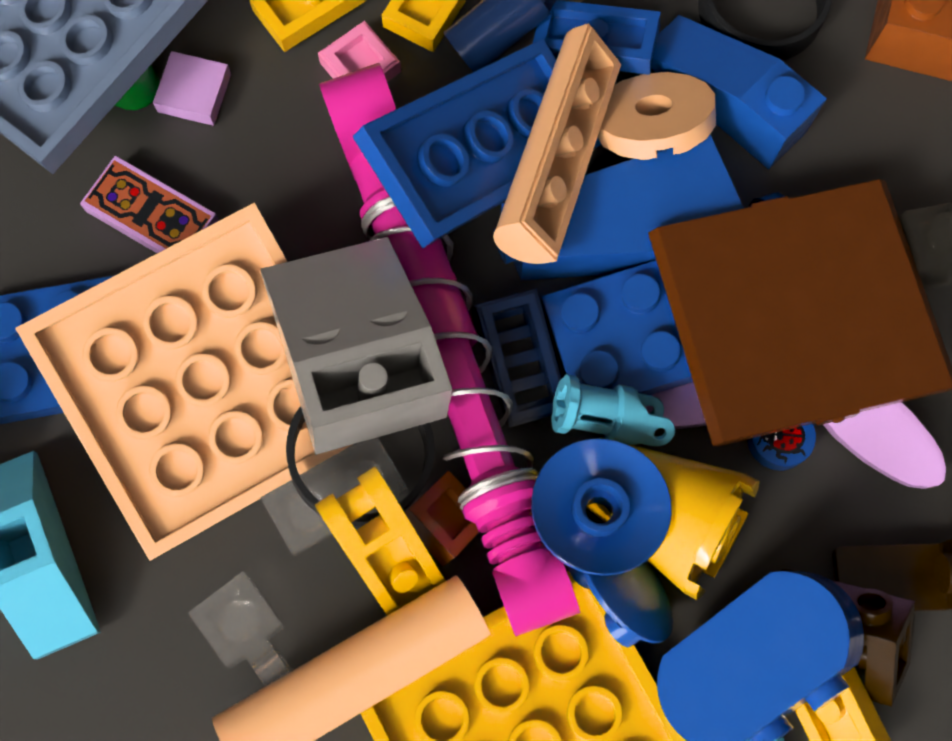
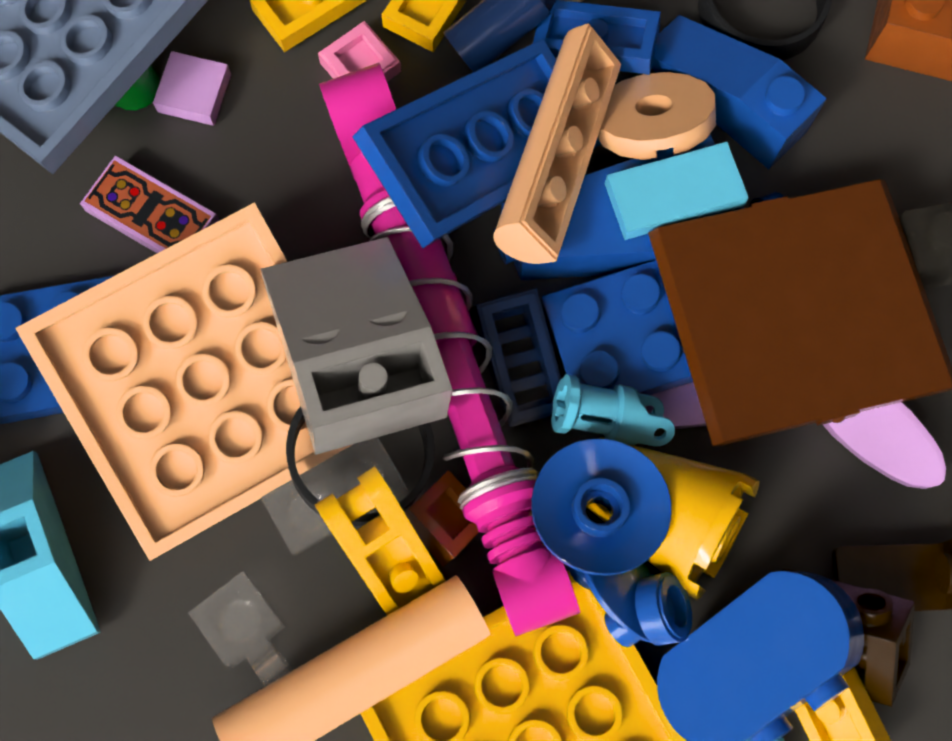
tile [747,424,816,471] -> none
none -> medium azure tile [605,142,749,240]
none -> blue tile [635,572,693,646]

